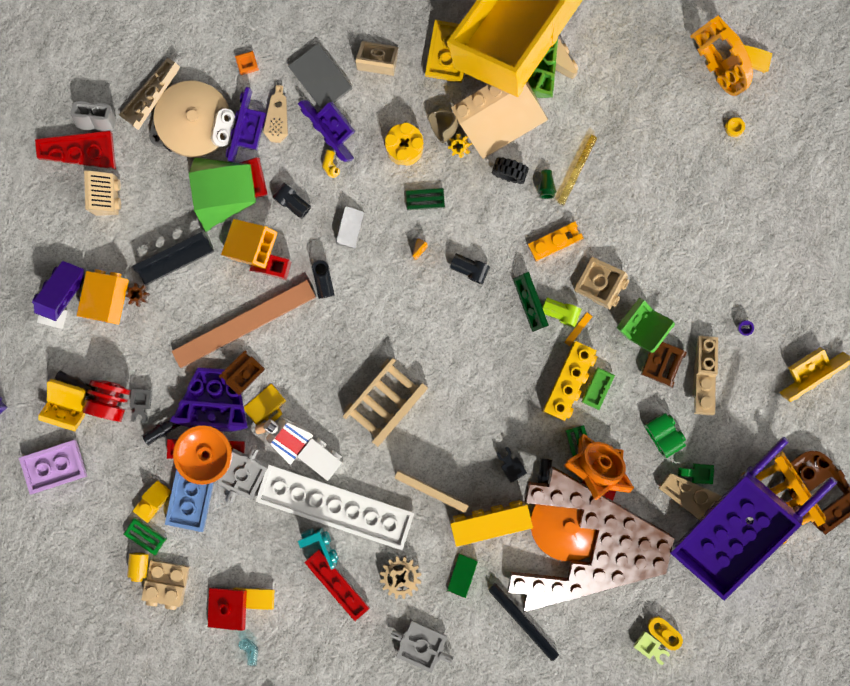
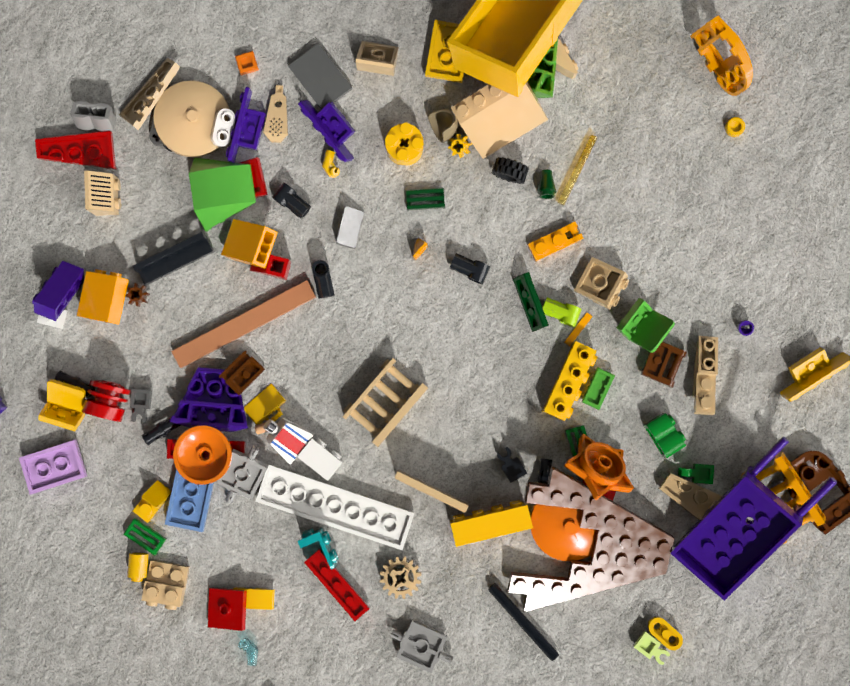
green slope [447,554,478,598] -> none
yellow slope [730,45,772,73] -> none

